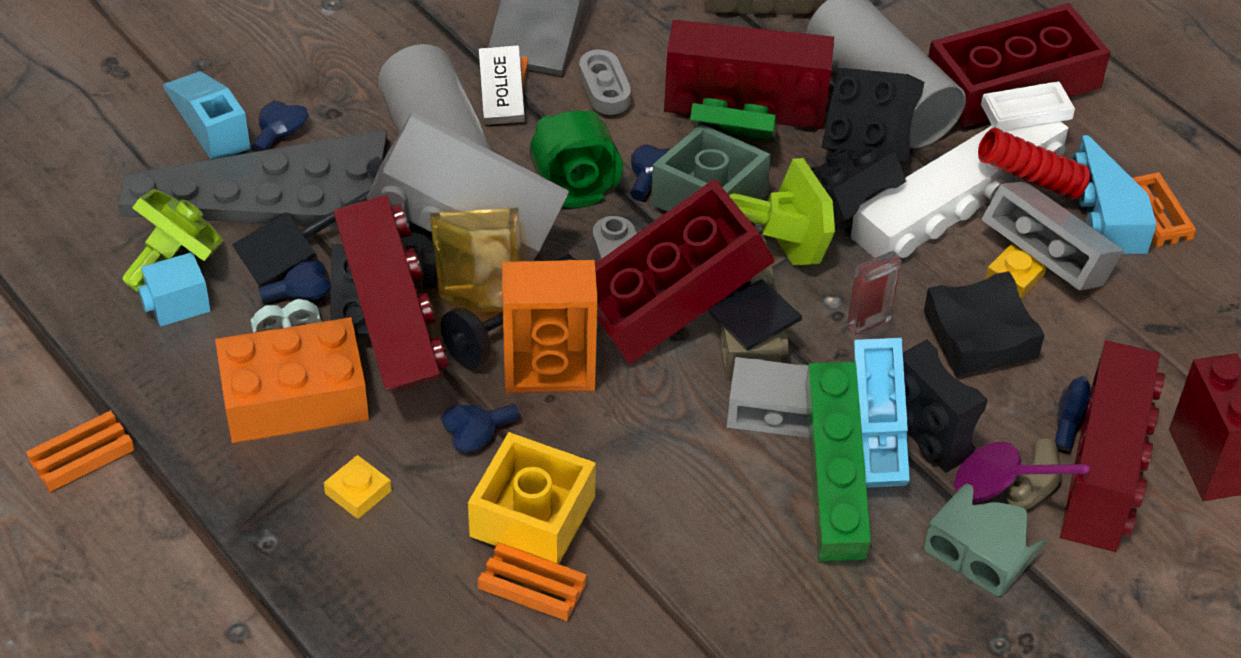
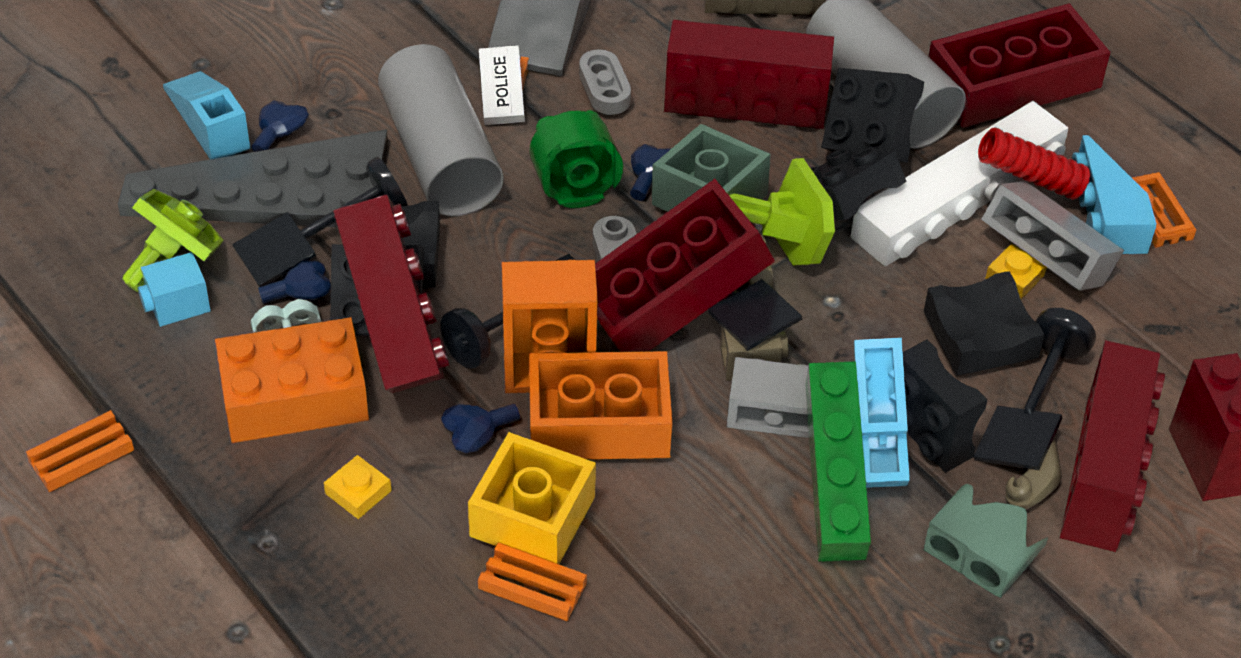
light grey slope [366,111,569,267] -> none
clear yellow slope [430,208,524,313] -> none
green plate [690,98,777,141] -> none
clear tile [846,251,902,335] -> none
magenta piece [954,441,1090,503] -> none
white tile [981,81,1075,131] -> none
dark blue rock [1055,376,1091,452] -> none
none -> orange brick [529,351,672,459]
none -> black piece [973,308,1096,470]

